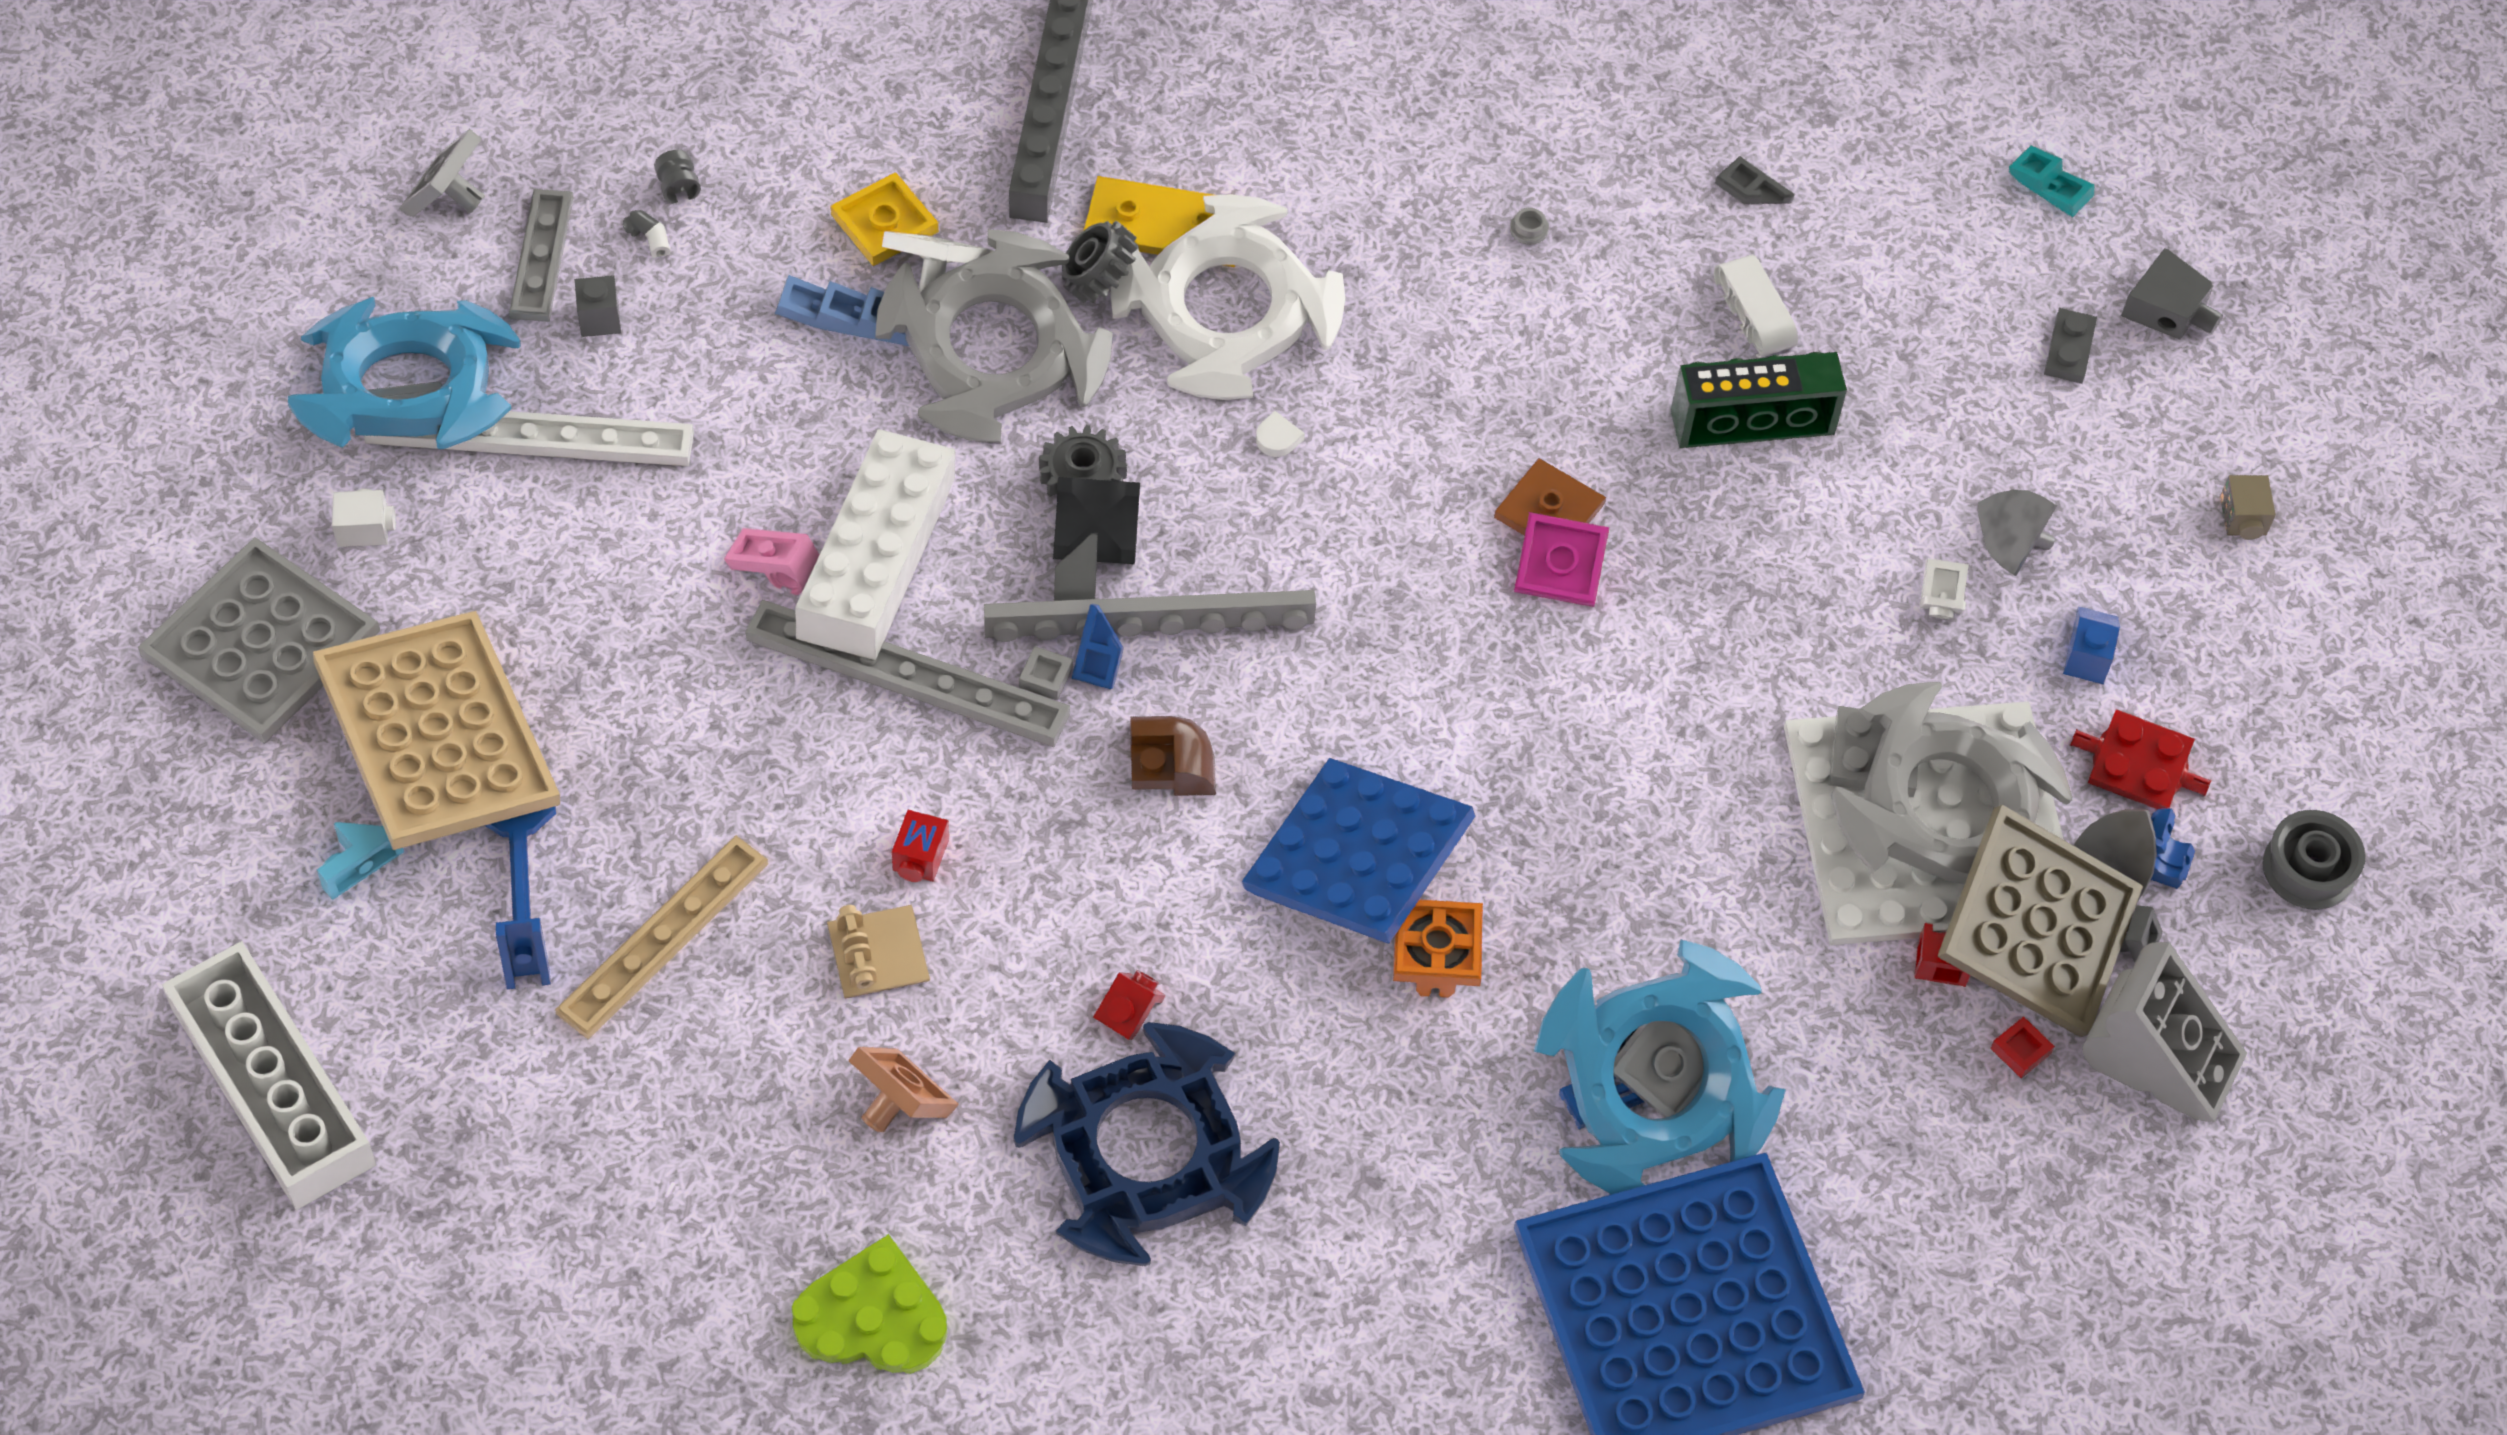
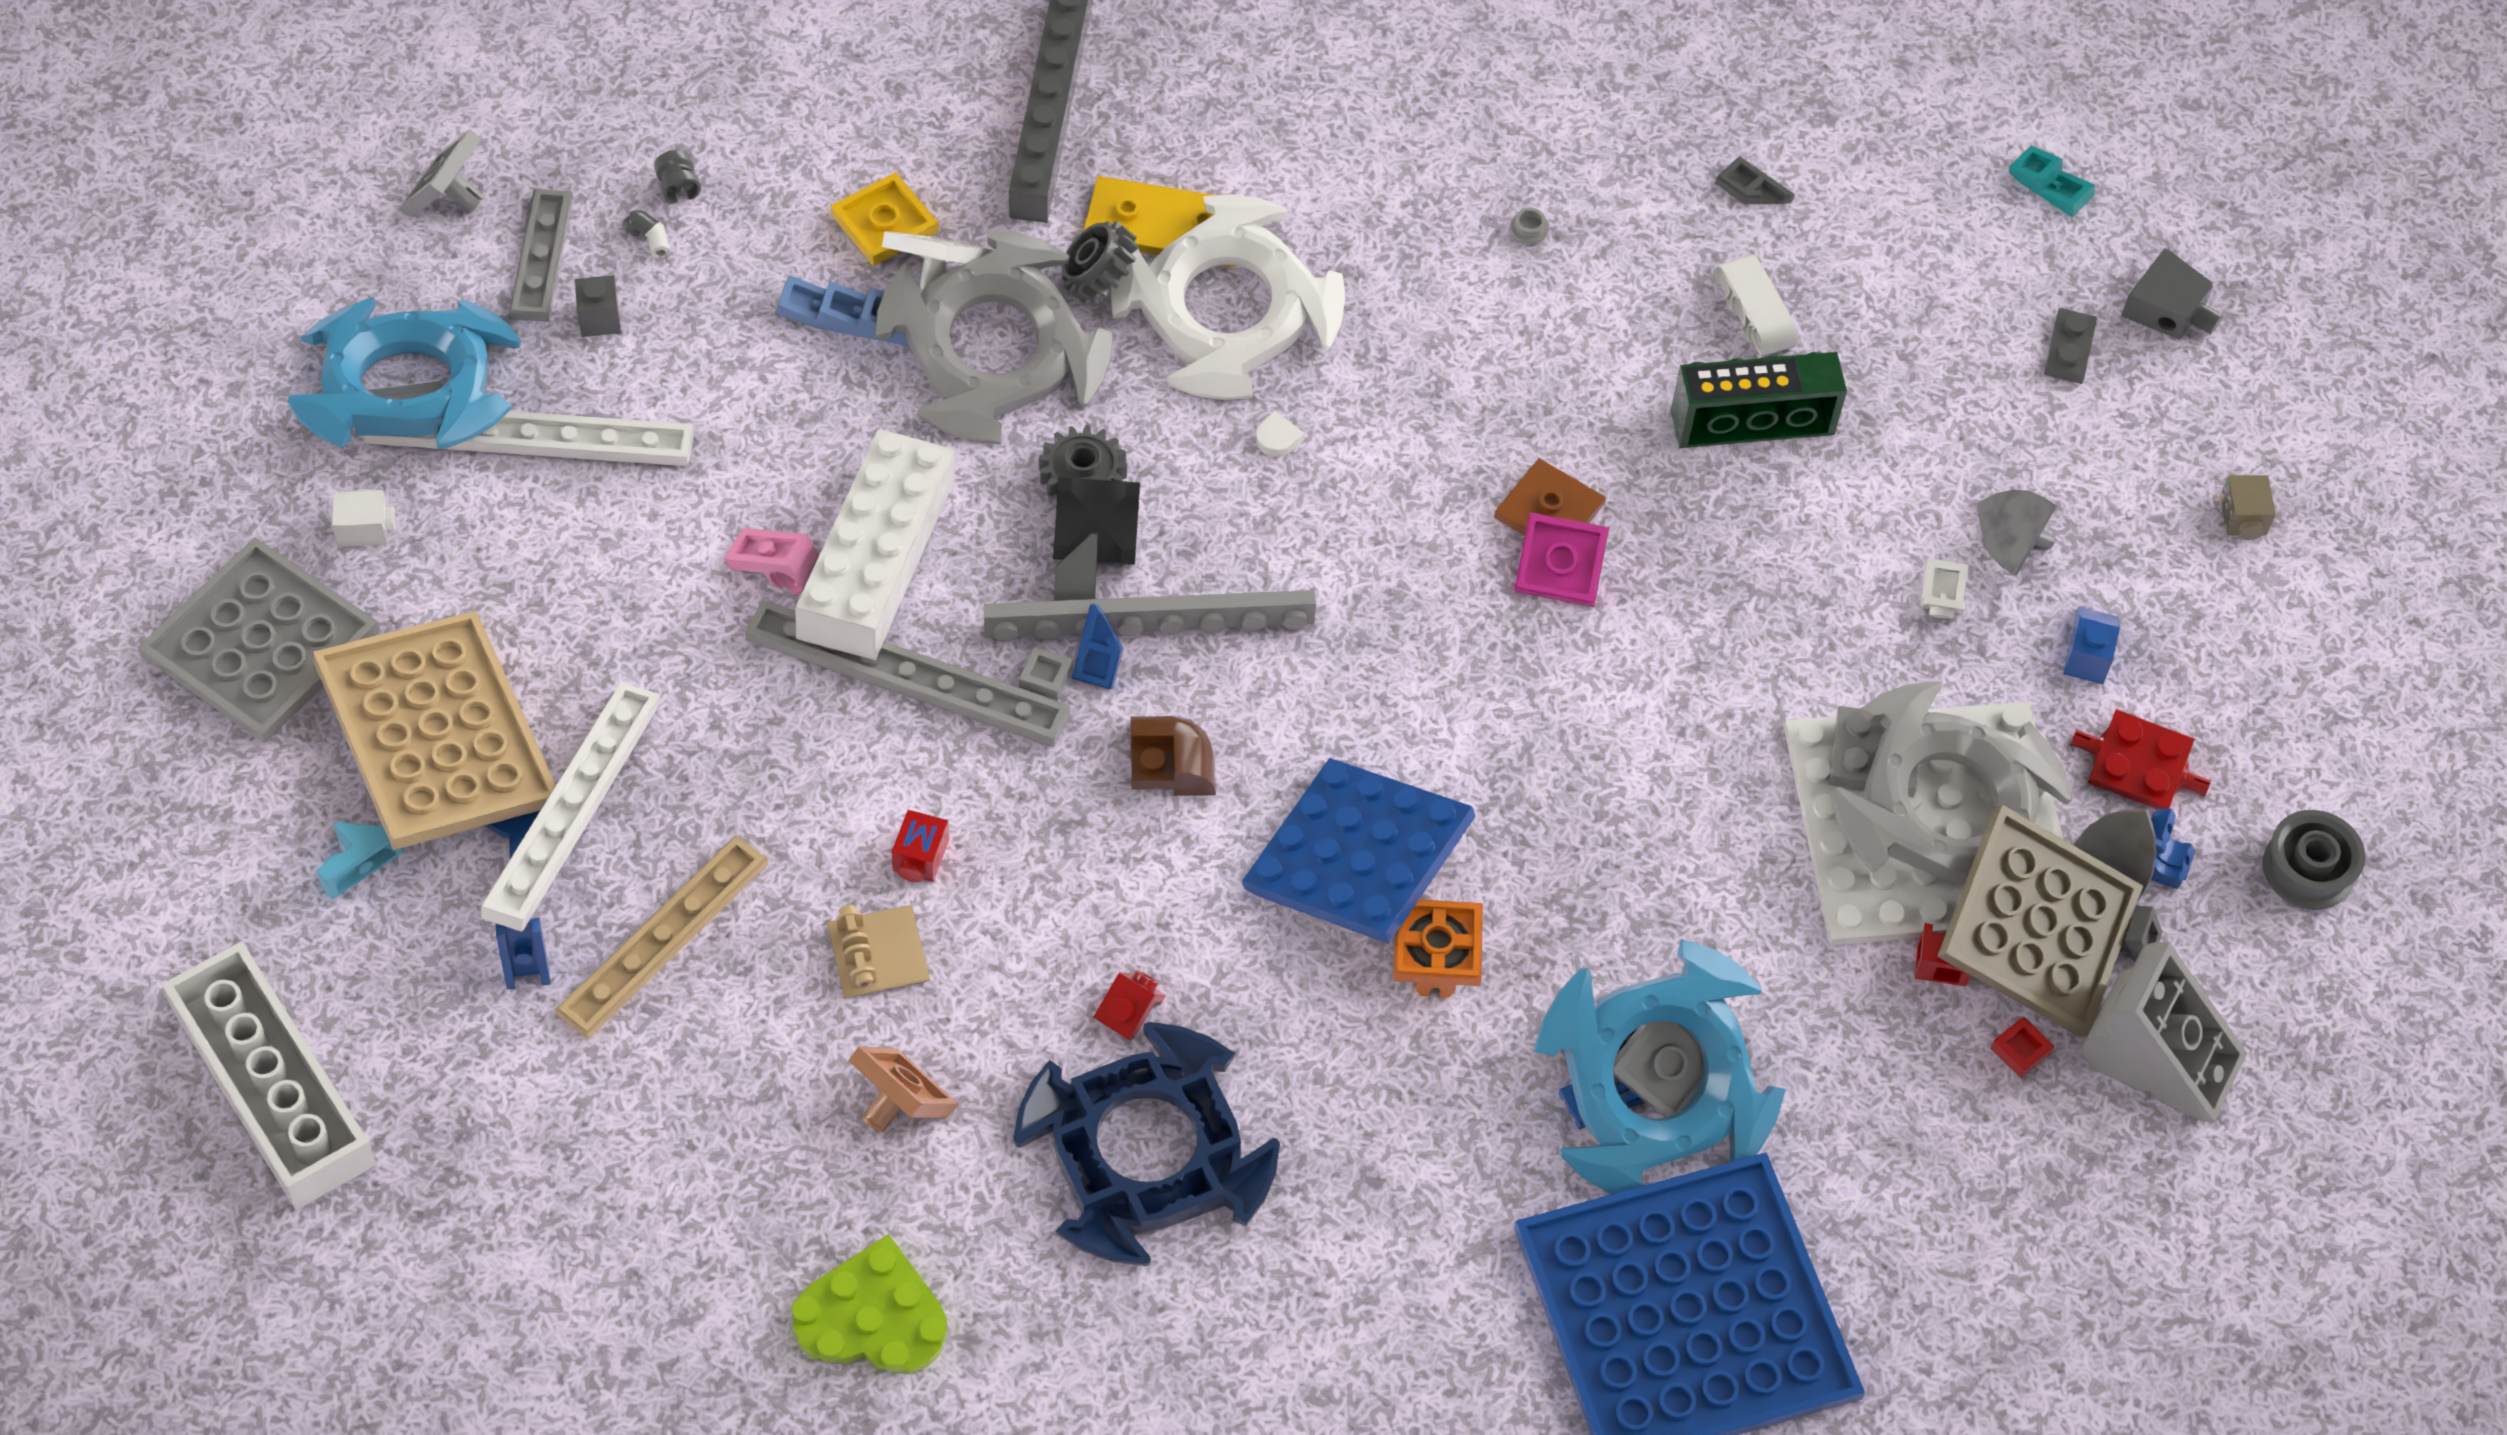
none -> white plate [481,682,660,932]

